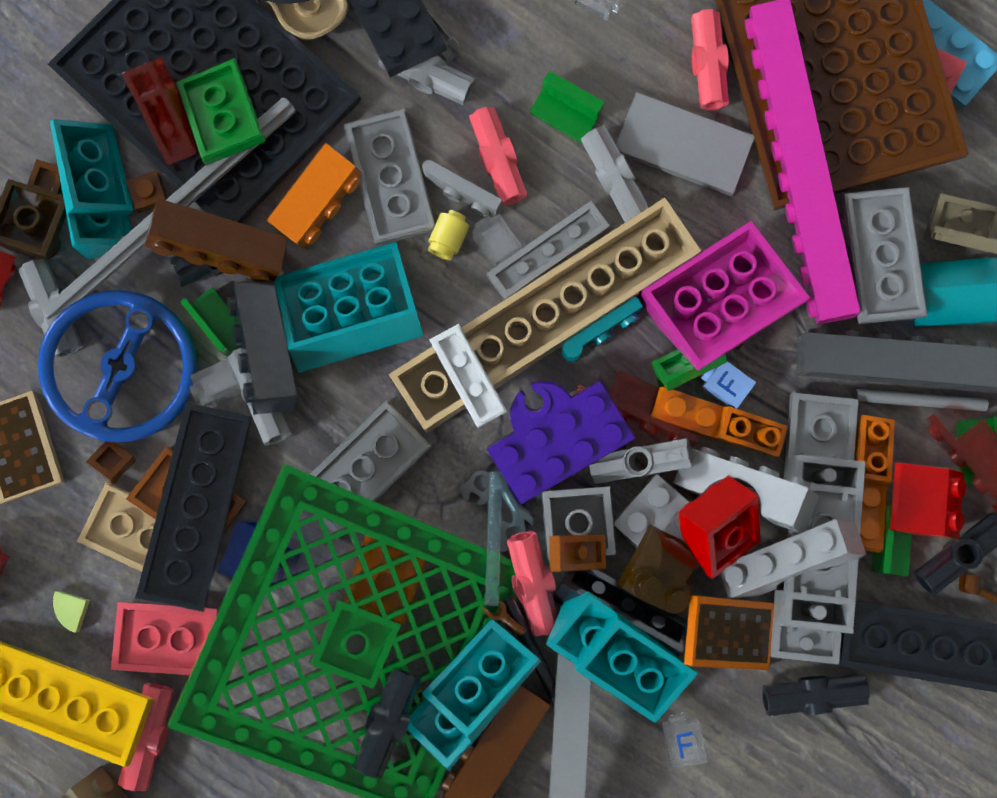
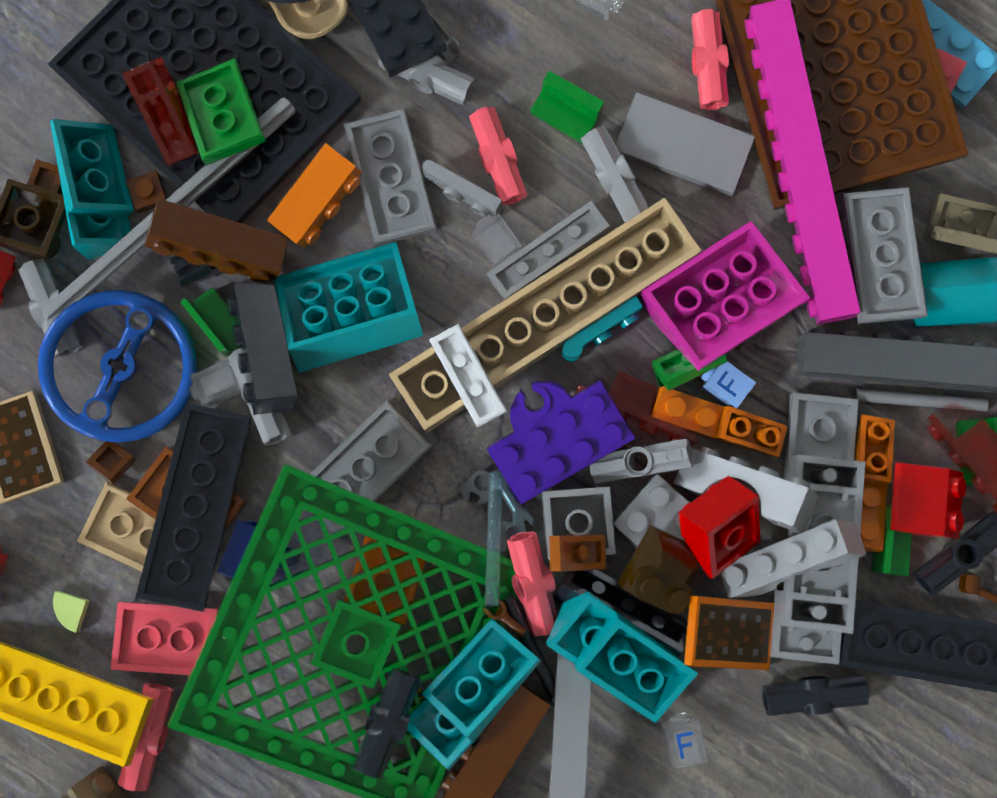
light yellow brick [428,210,470,261] -> none

